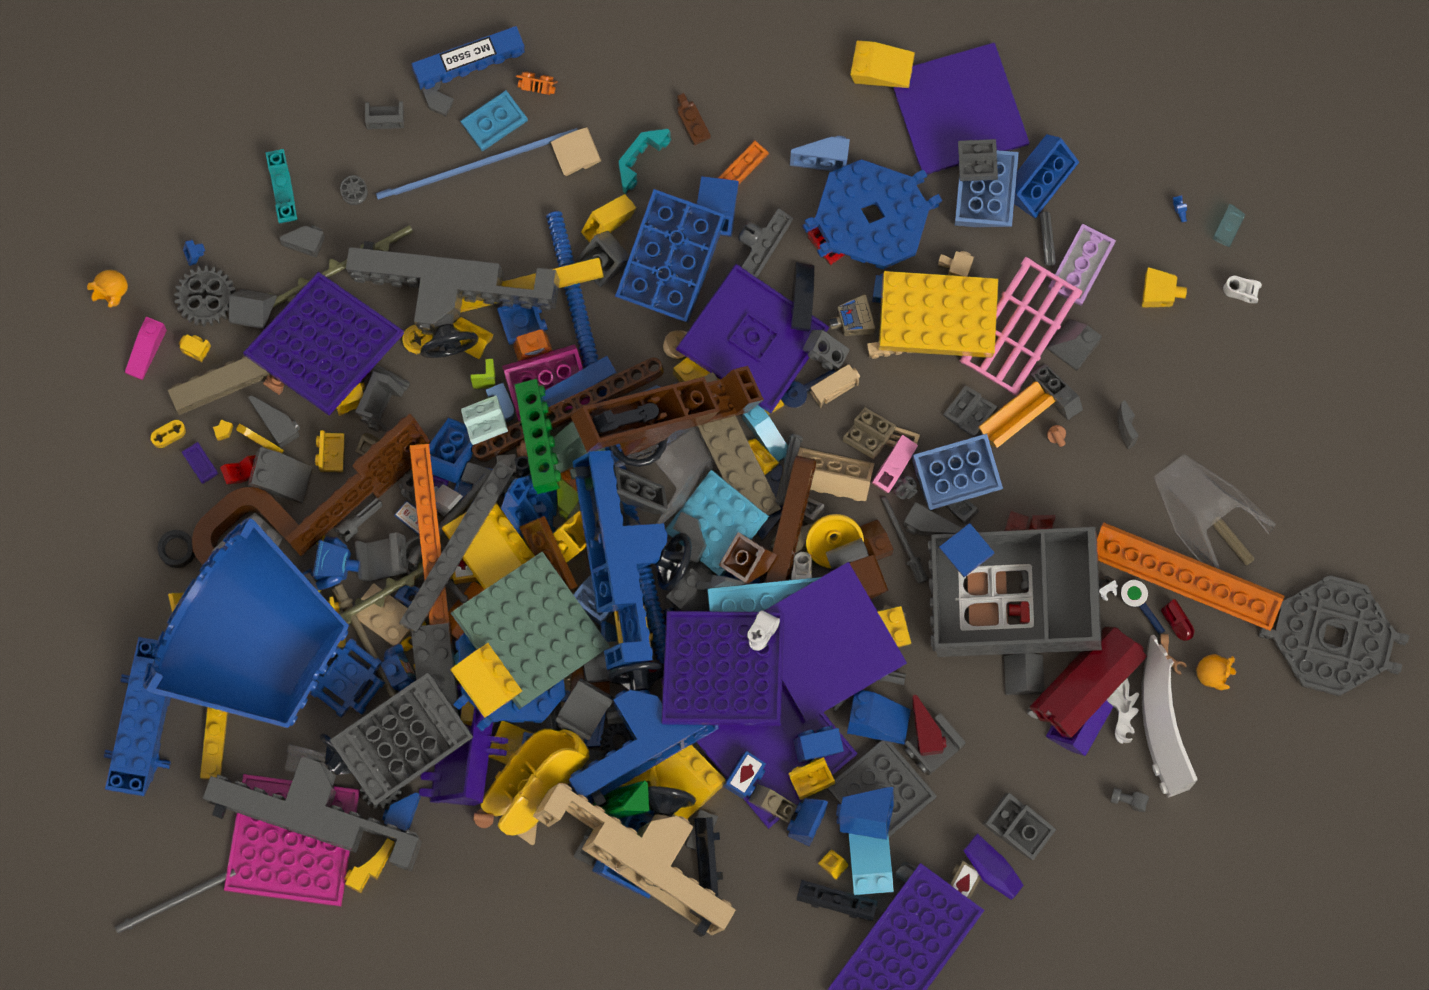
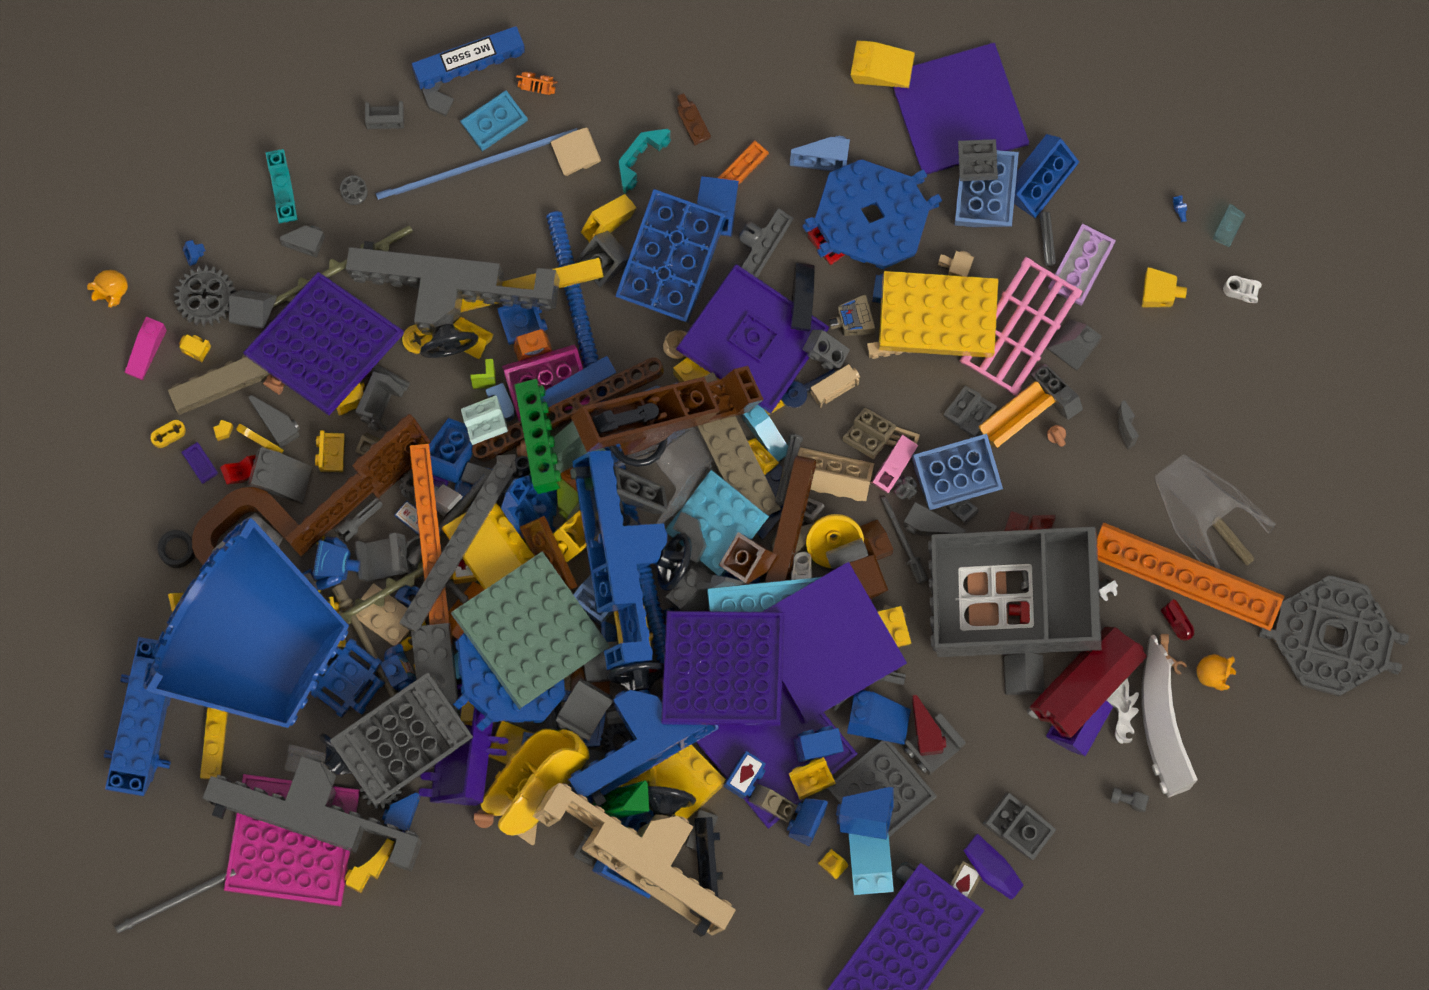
yellow slope [450,643,522,718] -> none
white piece [748,611,780,651] -> none
black hinge [796,880,878,921] -> none
blue tile [939,523,994,577] -> none
piece [1120,580,1165,635] -> none

